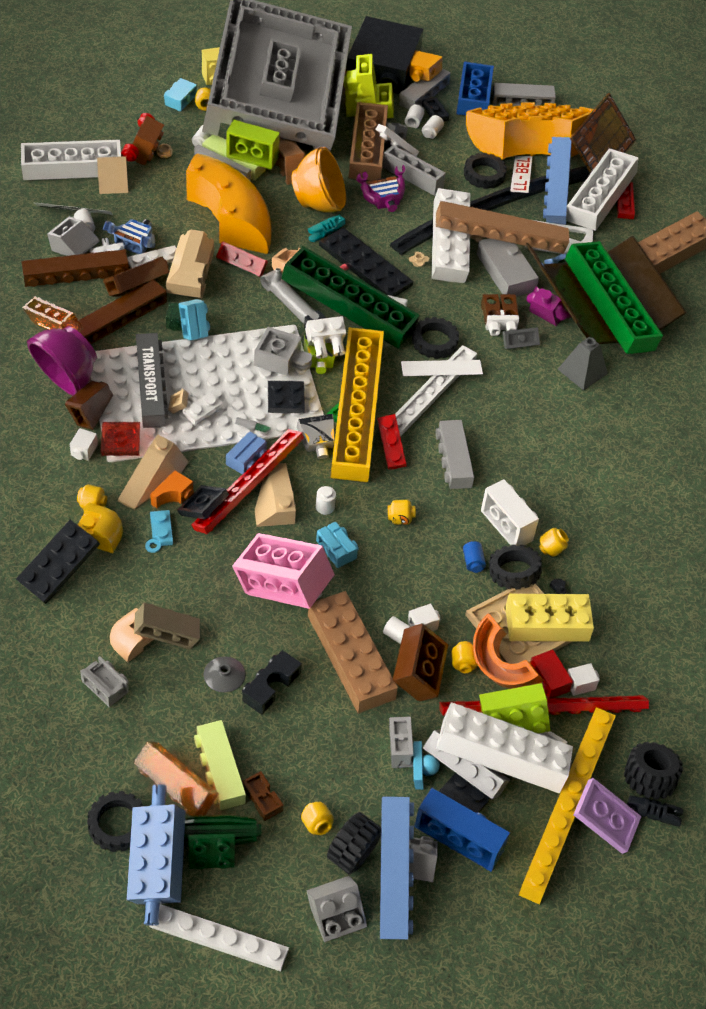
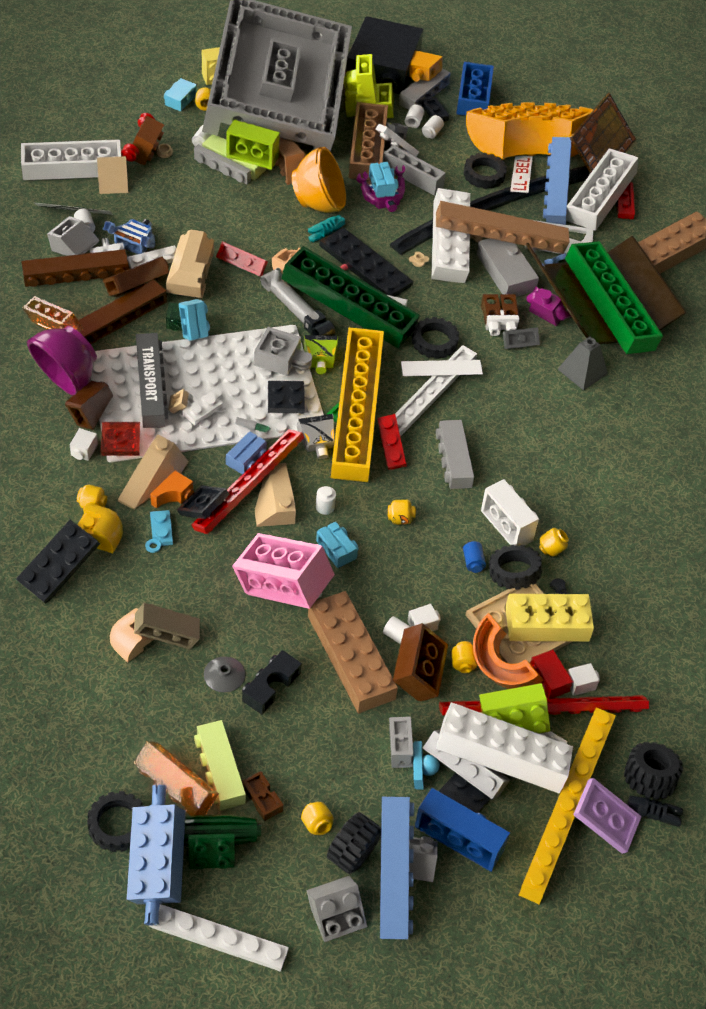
light grey hinge [80,656,129,707] -> none
light orange brick [186,153,272,254] -> none
white brick [305,316,346,359] -> none
light grey brick [492,83,556,106] -> none
none -> medium azure brick [369,162,398,198]

